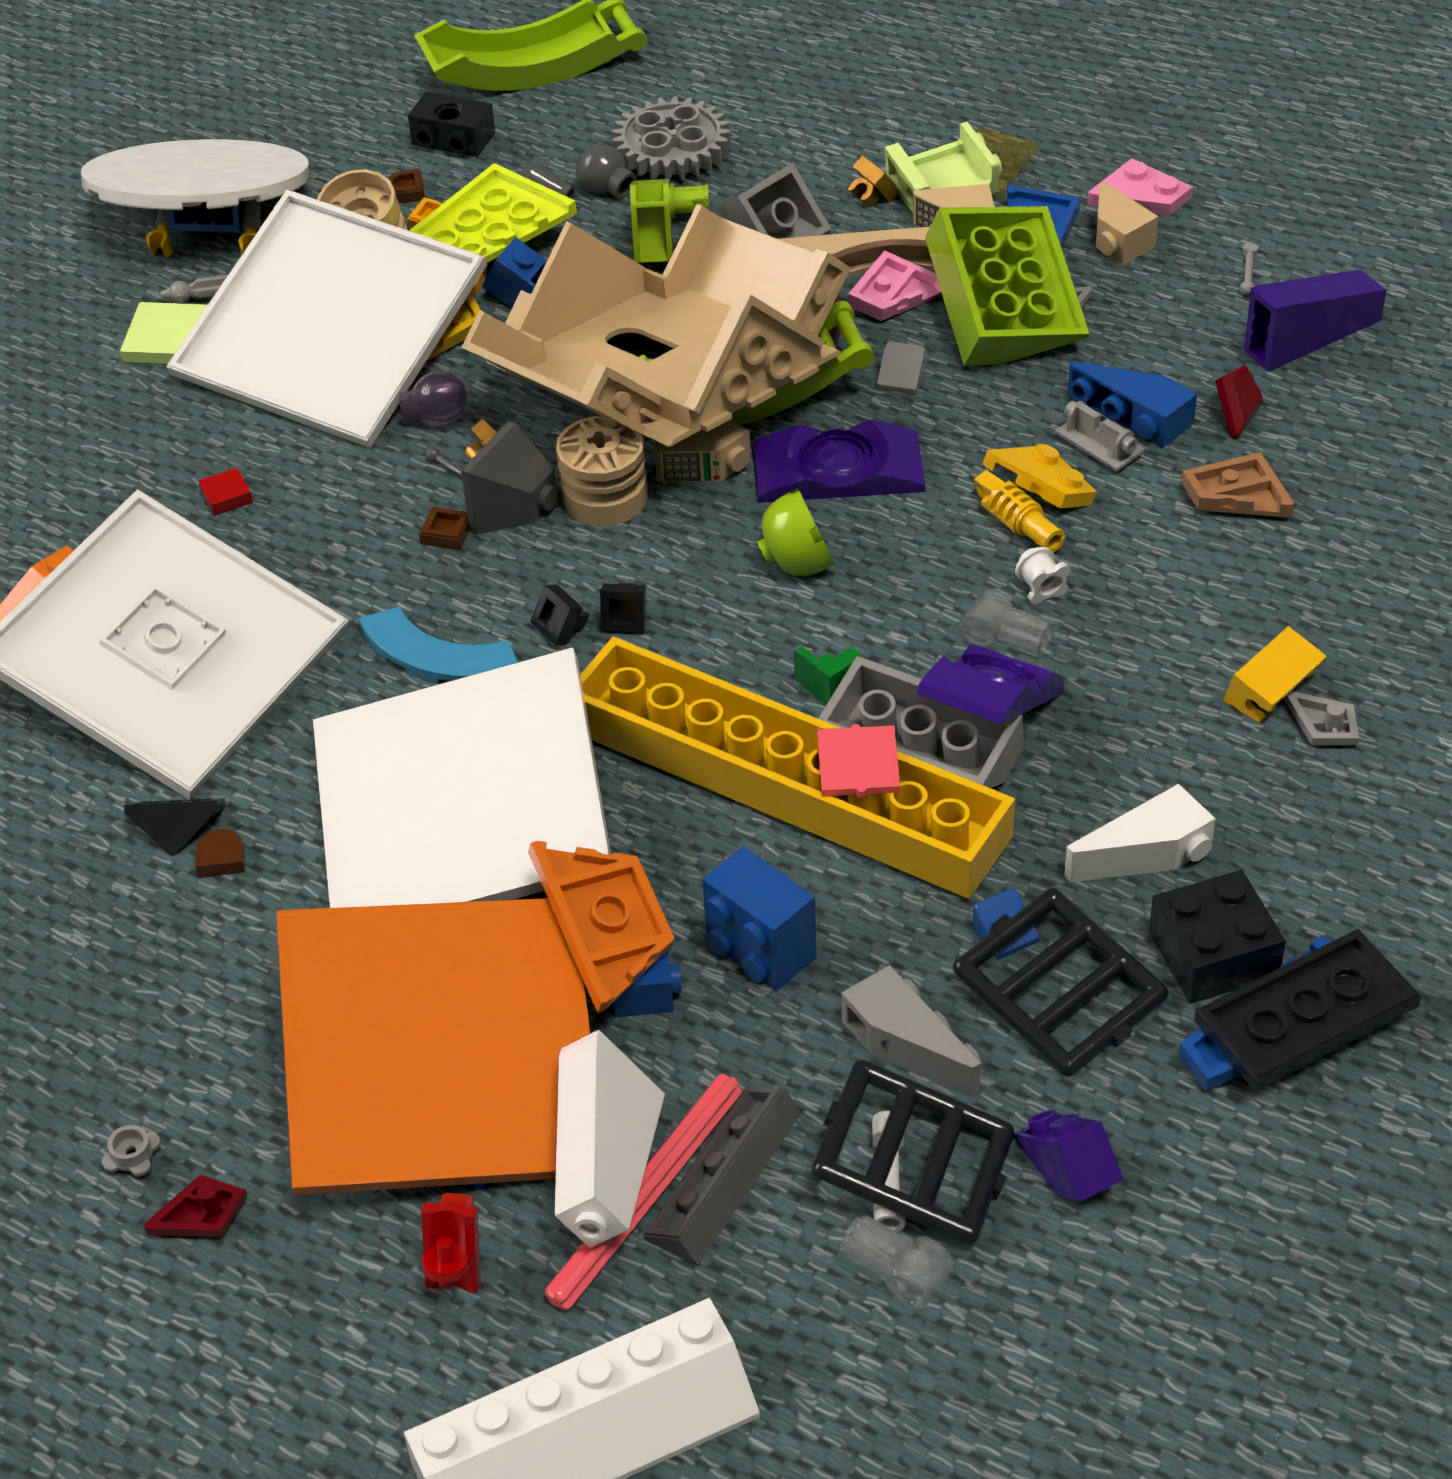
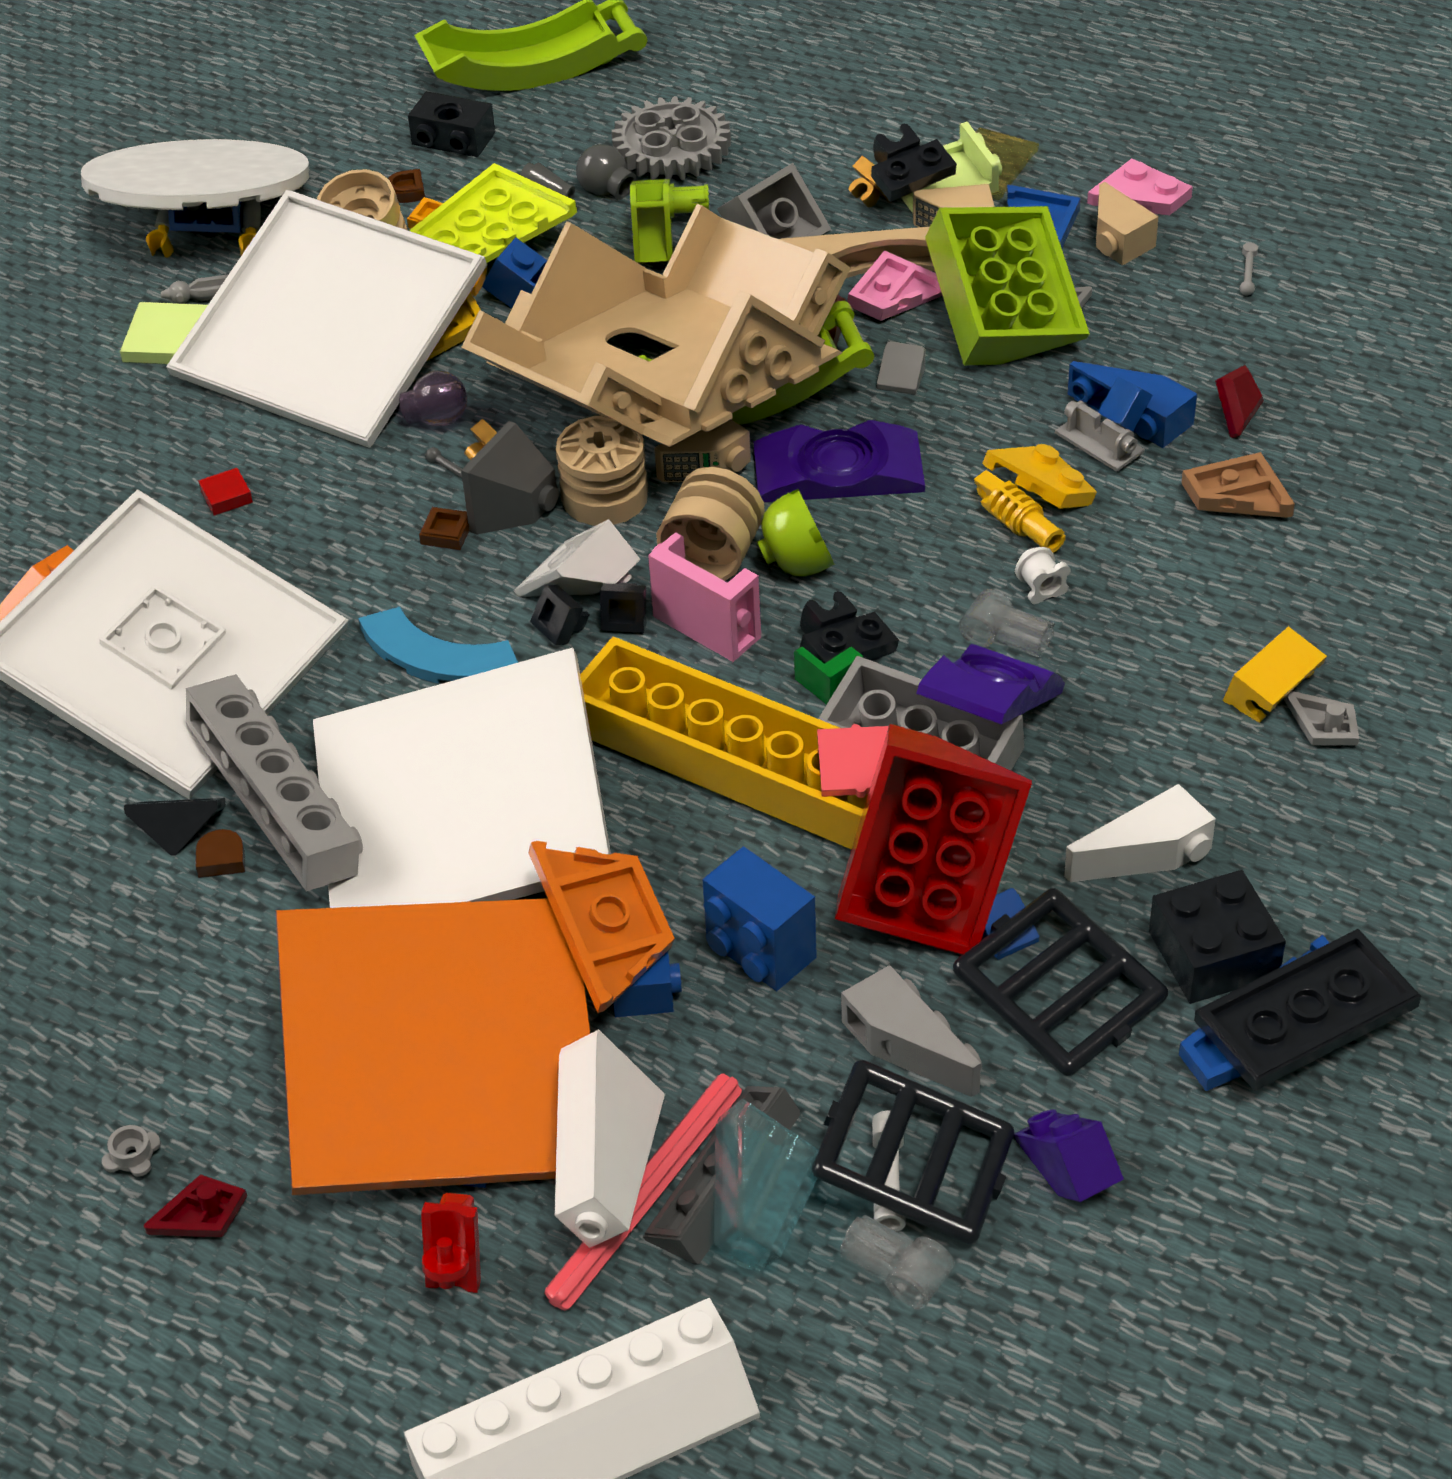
dark purple slope [1244,270,1387,372] -> none
none -> light grey brick [186,674,363,892]
none -> white slope [514,519,641,597]
none -> bright pink panel [648,532,761,662]
none -> tan wheel [656,467,765,581]
none -> clear light blue slope [714,1099,818,1272]
none -> black plate [799,591,899,664]
none -> red slope [835,724,1032,954]
none -> black plate [871,124,957,202]
none -> blue slope [1098,377,1153,432]

